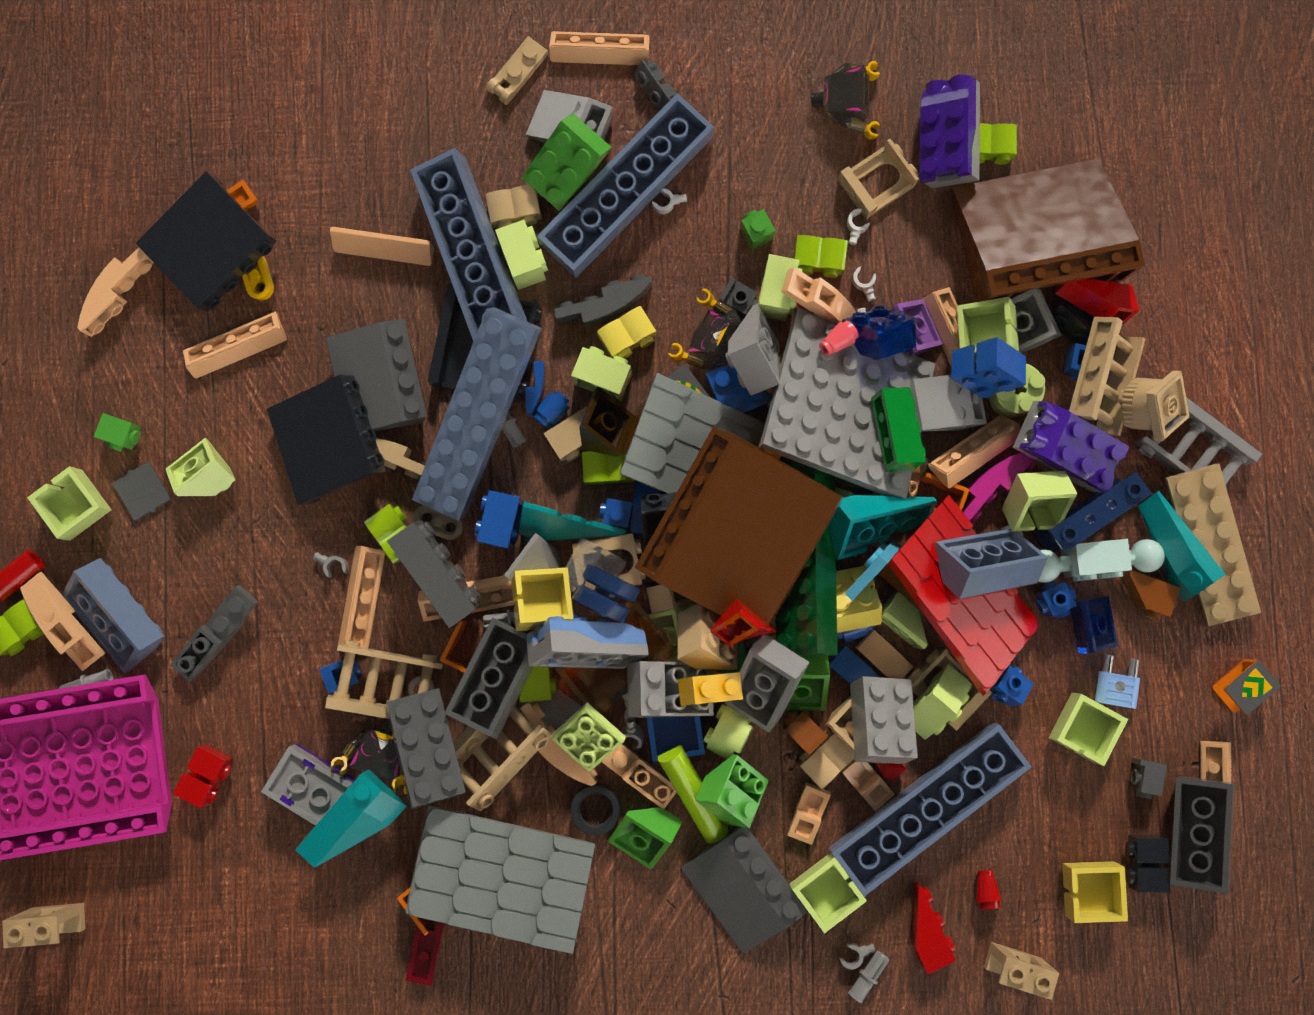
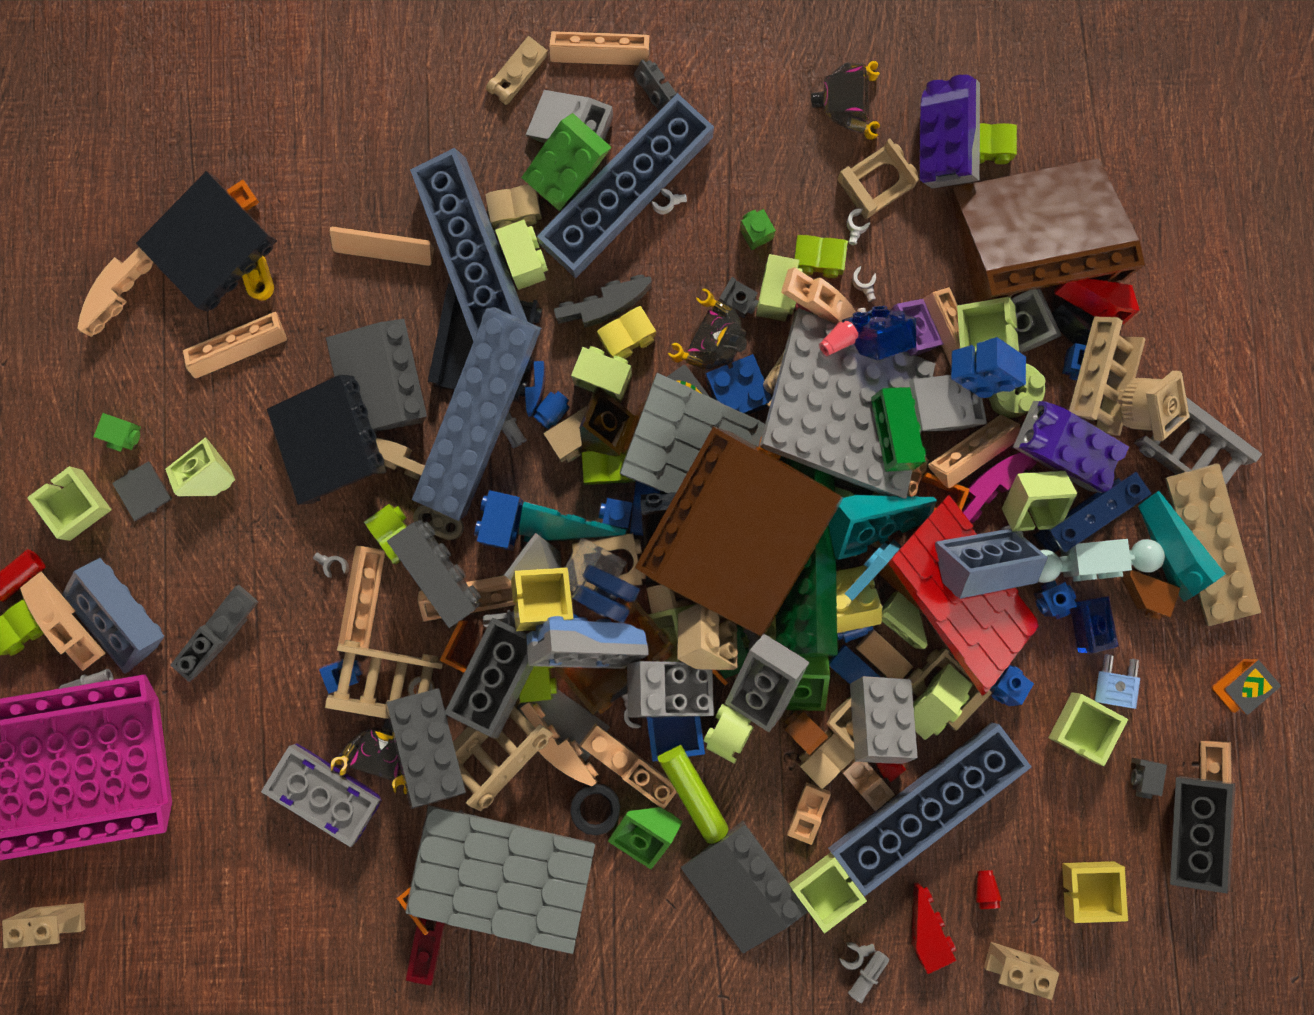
red piece [172,744,233,808] -> none
teal wedge [295,770,407,868] -> none
yellowish green tile [551,702,626,772] -> none
light grey piece [621,718,644,750] -> none
yellow brick [678,672,743,706] -> none
bright green slope [695,754,769,828] -> none
red slope [710,598,777,647] -> none
light grey slope [726,304,780,396] -> none
black piece [1125,835,1170,893] -> none

